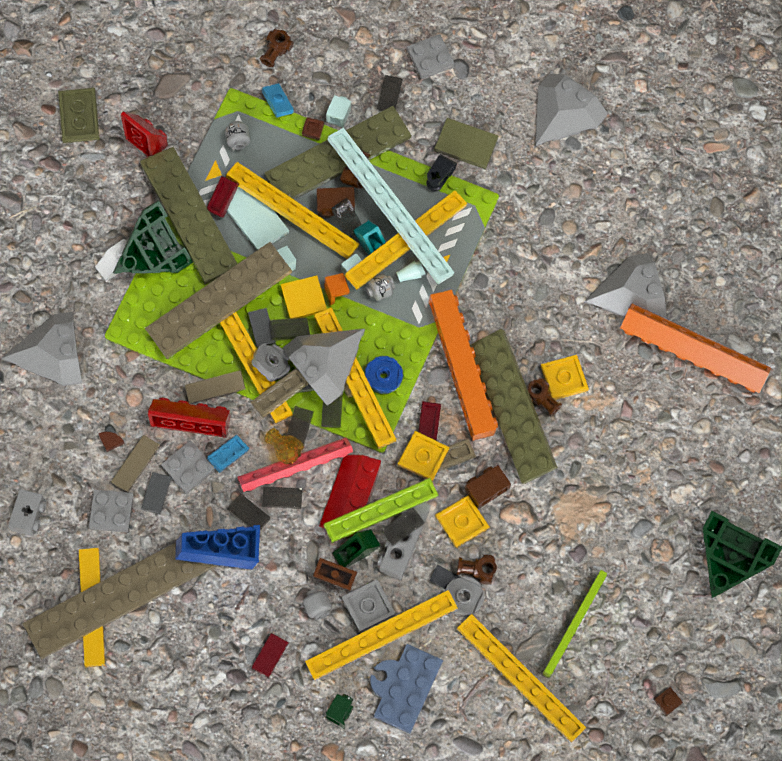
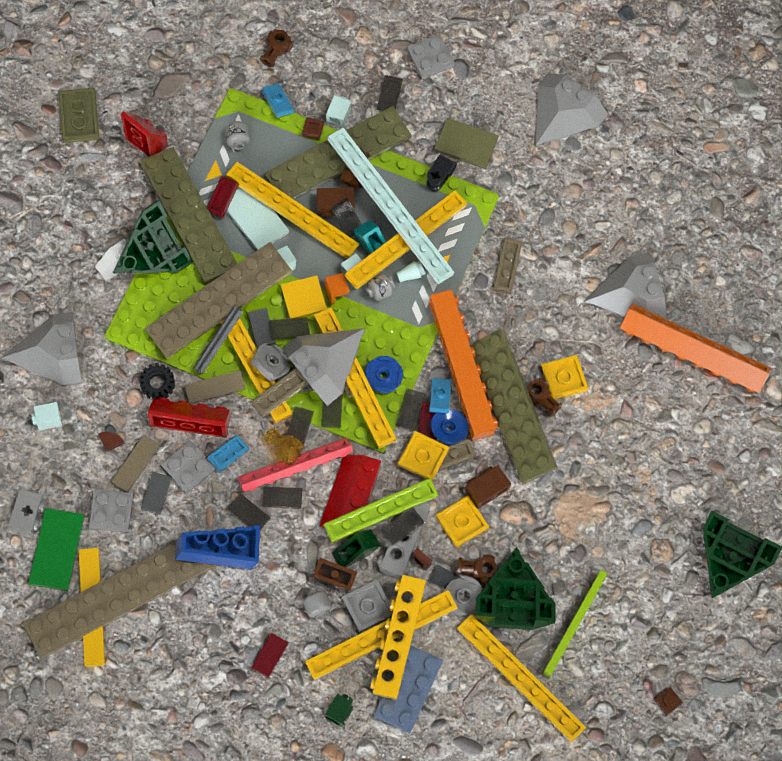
none -> green tile [29,508,85,591]
none -> light aqua brick [31,402,62,431]
none -> black tyre [139,363,175,399]
none -> dark grey axle [194,306,243,374]
none -> yellow brick [370,575,426,700]
none -> clear smoke tile [396,389,426,431]
none -> copper tile [412,548,432,570]
none -> dark azure plate [430,378,451,414]
none -> blue dish [431,409,469,444]
none -> dark green wedge [475,547,556,630]
none -> dark tan tile [493,238,522,295]

